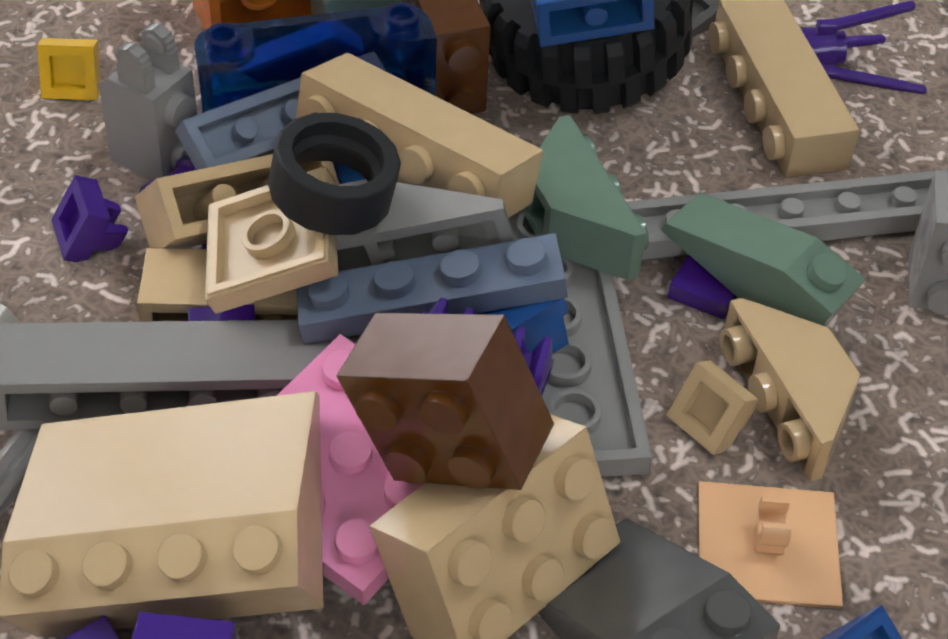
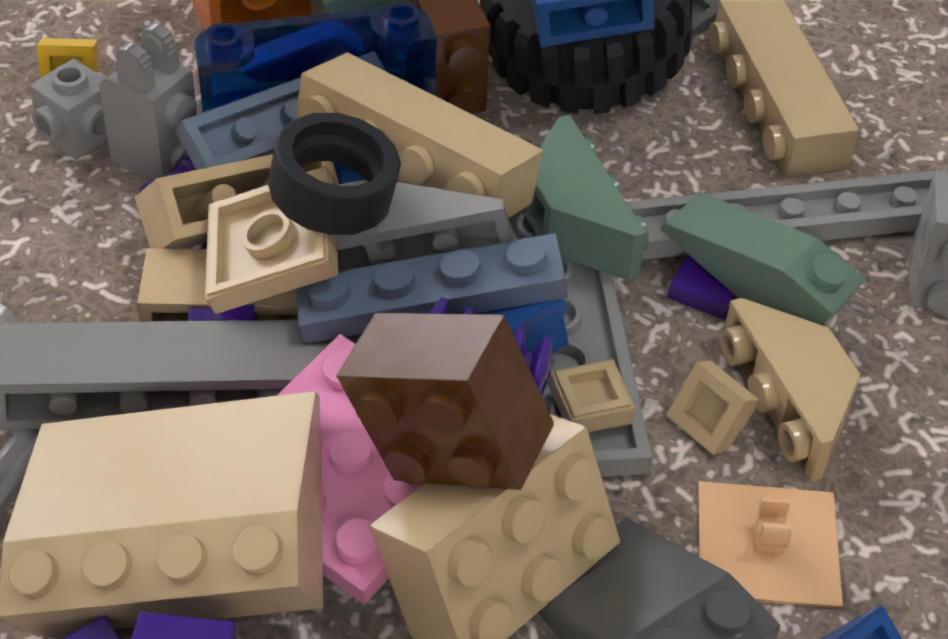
dark purple tile [51,175,128,262] -> none
dark purple plant [800,1,927,94] -> none
none -> light grey brick [29,58,107,160]
none -> tan tile [549,359,636,433]

